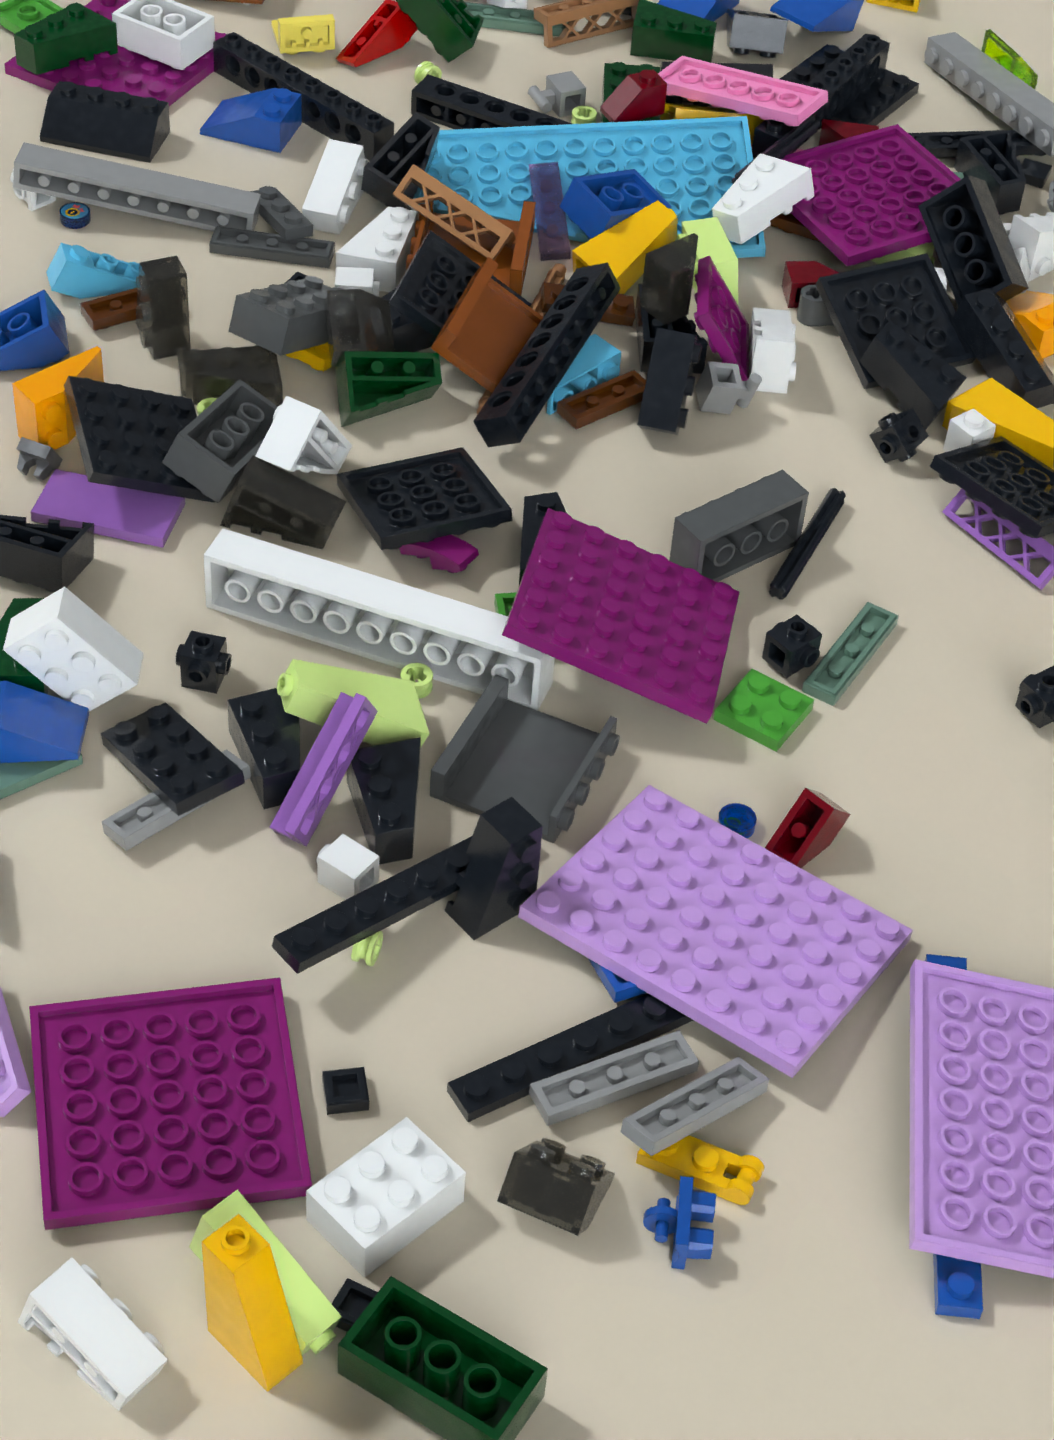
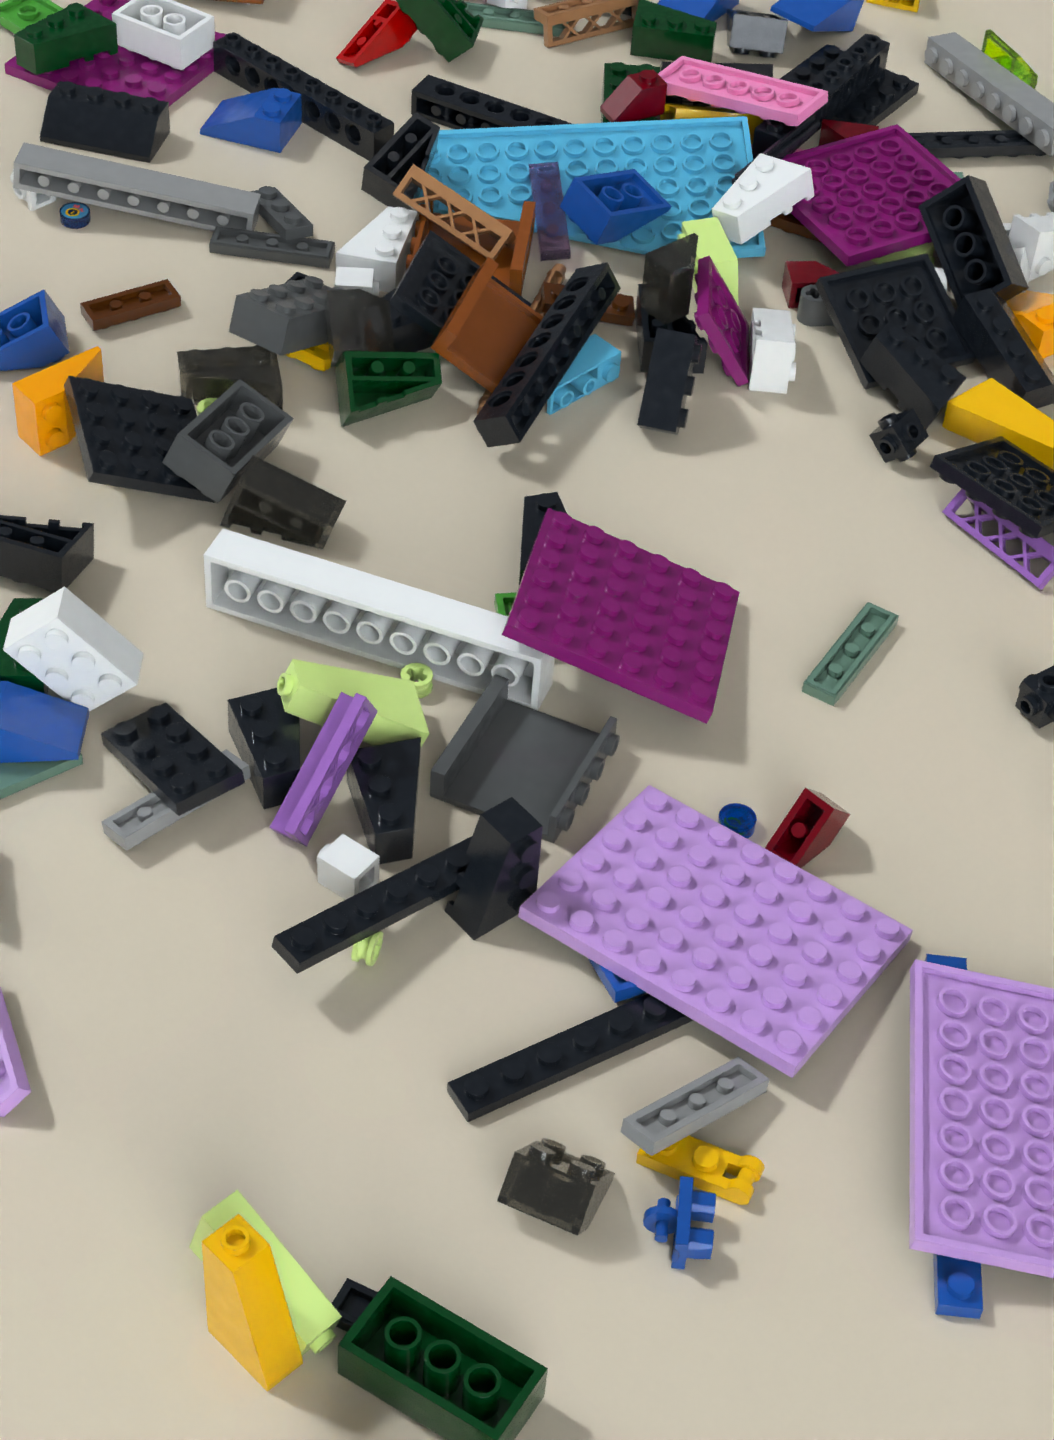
flat silver tile [16,437,63,481] -> none
white wedge [18,1257,168,1411] -> none
magenta plate [29,977,312,1230] -> none
medium lavender tile [30,469,186,548] -> none
medium azure slope [46,243,151,299] -> none
clear smoke wedge [135,256,191,360] -> none
black brick [176,631,232,694] -> none
white wedge [255,396,352,475] -> none
light yellow bracket [271,14,335,55] -> none
white wedge [302,139,368,234] -> none
white brick [306,1117,466,1278] -> none
black tile [322,1067,370,1115] -> none
black plate [337,447,512,550] -> none
magenta slope [399,535,479,573] -> none
yellowish green bush [414,61,442,84] -> none
light grey brick [528,71,586,118] -> none
light grey plate [529,1030,699,1126] -> none
reddish brown plate [556,370,646,429] -> none
yellowish green bush [571,106,597,124] -> none
yellow slope [572,200,678,294] -> none
dark grey brick [669,469,809,582] -> none
light grey brick [695,361,762,414] -> none
bright green plate [713,669,814,752] -> none
black brick [762,615,822,678] -> none
black axle [769,488,846,599] -> none
white brick [943,408,996,452] -> none
black wedge [954,130,1026,215] -> none
black tile [1021,158,1052,188] -> none

